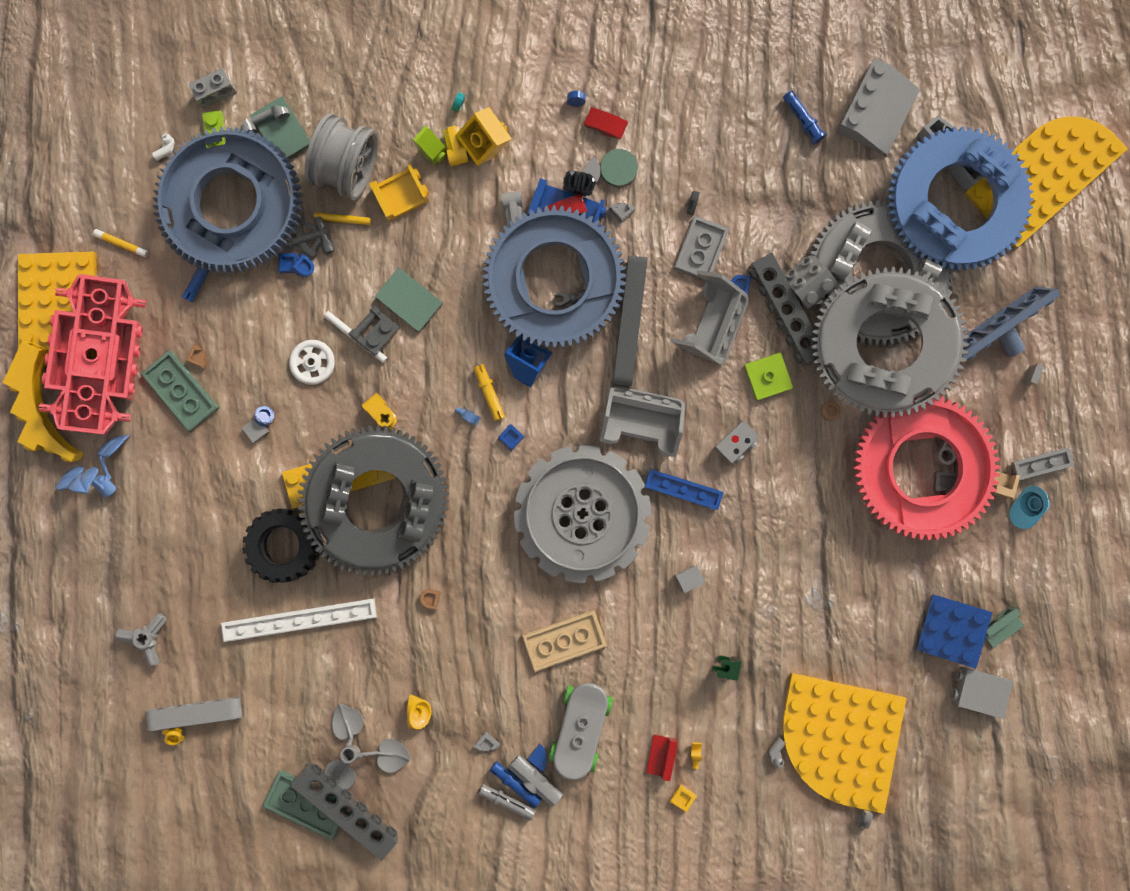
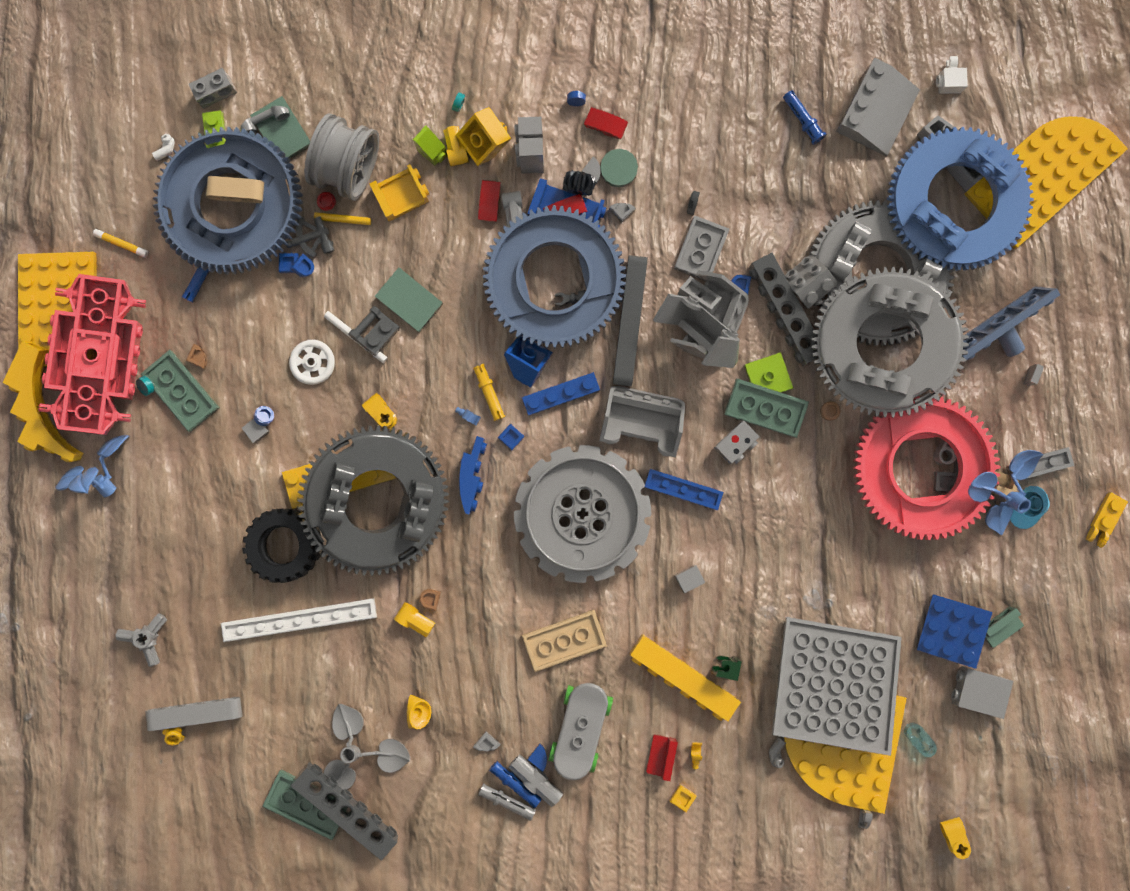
none -> teal tile [136,376,154,396]
none -> tan beam [206,176,265,203]
none -> red plate [317,192,336,211]
none -> yellow piece [394,602,435,637]
none -> blue slope [459,436,487,515]
none -> red slope [478,180,501,222]
none -> light grey piece [514,116,544,173]
none -> blue plate [522,372,600,416]
none -> yellow brick [630,634,741,721]
none -> light grey windscreen [653,294,740,368]
none -> light grey brick [678,276,722,315]
none -> sand green tile [724,378,809,438]
none -> light grey plate [772,617,902,756]
none -> clear light blue beam [904,723,937,757]
none -> white brick [936,56,968,94]
none -> yellow piece [939,817,971,859]
none -> medium blue plant [968,450,1044,535]
none -> yellow hinge [1086,492,1128,548]

